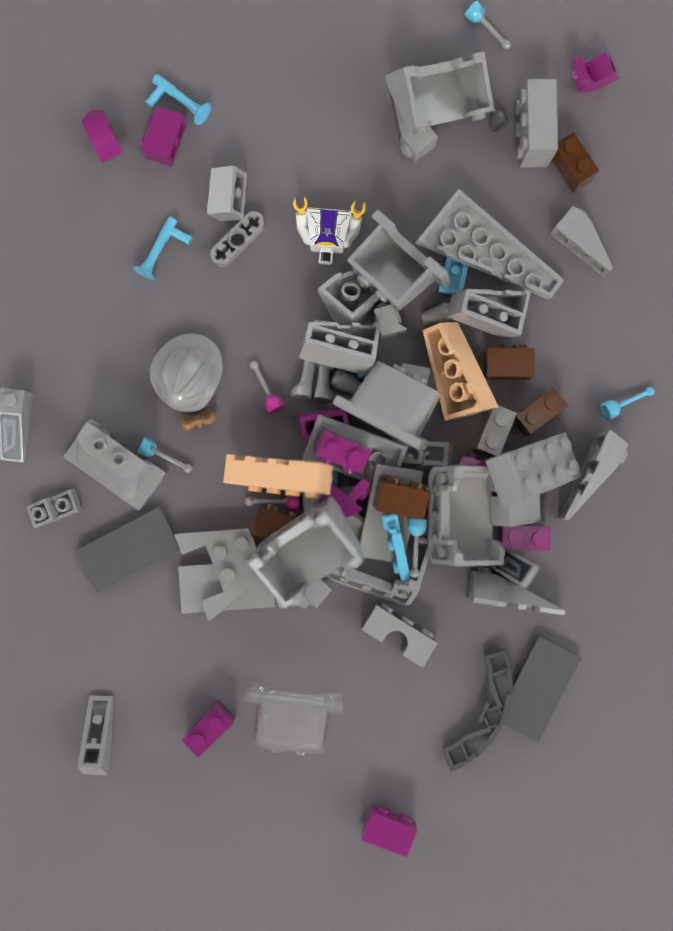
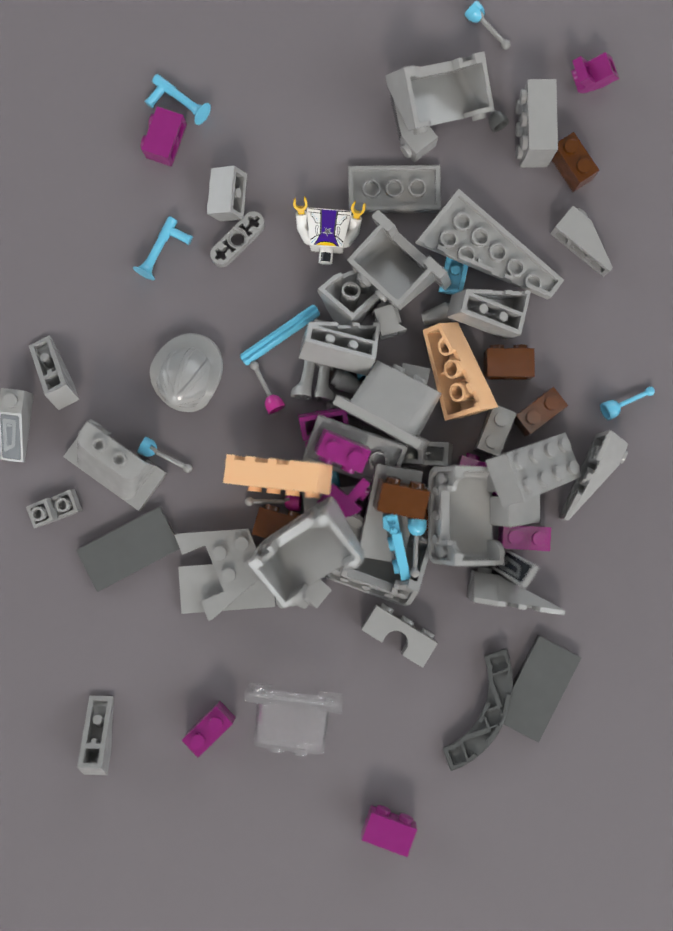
magenta brick [81,109,123,162] -> none
medium nougat piece [180,409,215,431] -> none
none -> light grey slope [29,336,80,410]
none -> medium azure axle [240,304,320,365]
none -> light grey tile [348,165,441,214]

